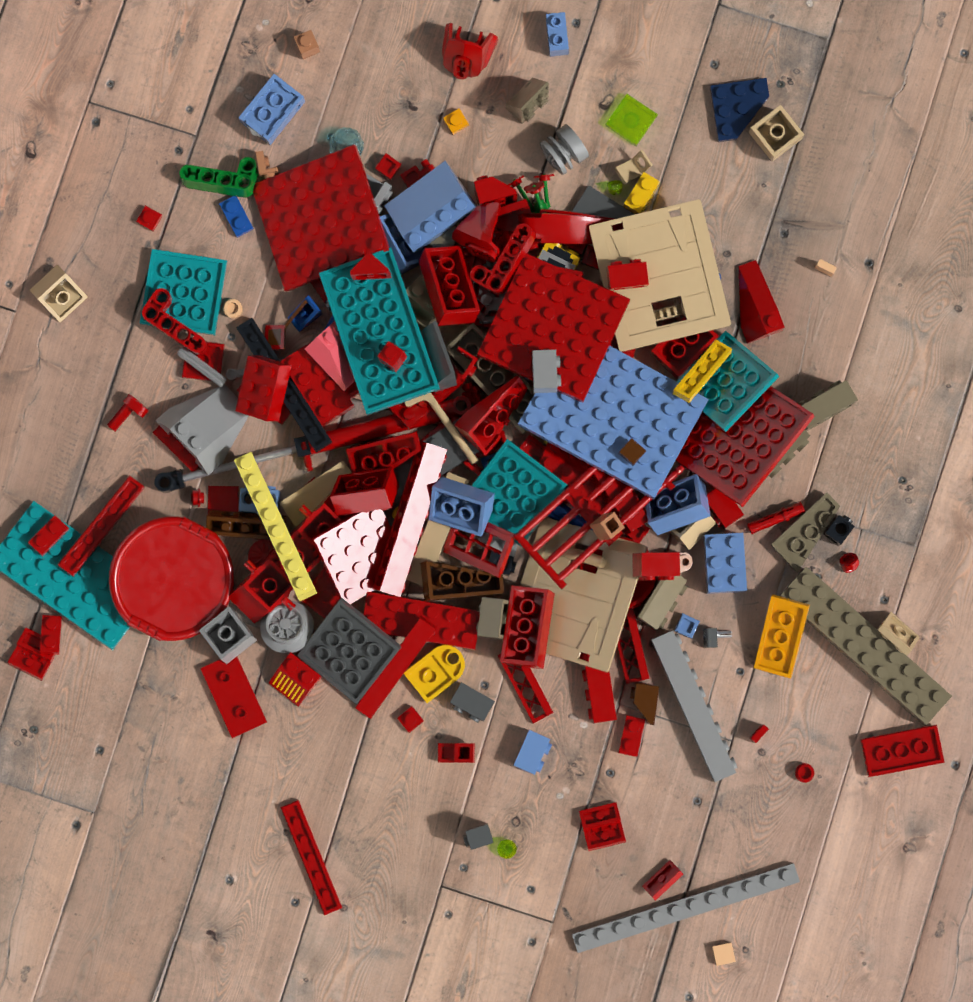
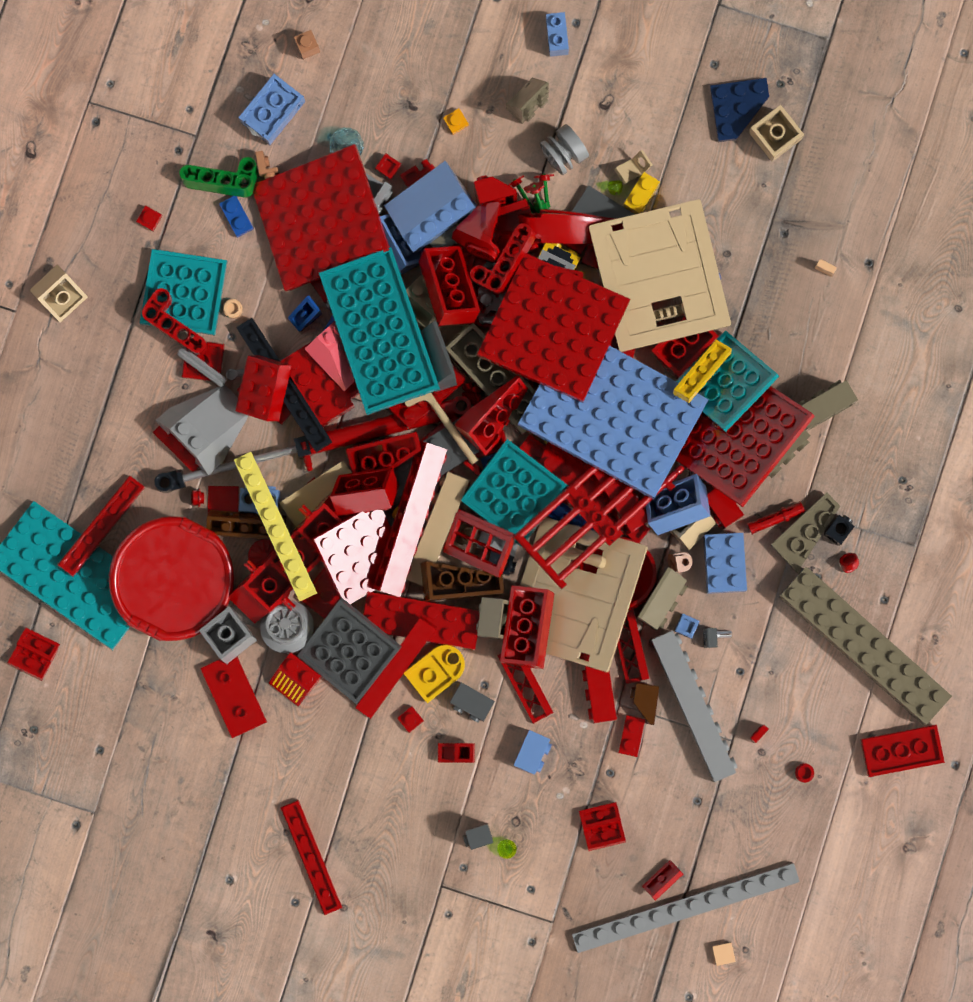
red plate [28,515,69,557] -> none
red plate [39,615,62,655] -> none
red piece [107,394,149,432] -> none
reddish brown piece [265,300,307,349] -> none
red slope [350,252,391,280] -> none
red brick [377,341,407,372] -> none
medium blue slope [429,477,495,537] -> none
red piece [442,23,499,80] -> none
red bracket [457,346,478,382] -> none
light grey brick [532,350,561,393] -> none
nougat brick [590,512,625,541] -> none
clear neon green tile [605,94,658,147] -> none
red brick [606,259,649,291] -> none
reddish brown tile [618,438,646,466] -> none
red brick [632,552,680,581] -> none
red wedge [738,260,785,344] -> none
light orange plate [754,594,810,679] -> none
tan plate [878,612,920,656] -> none

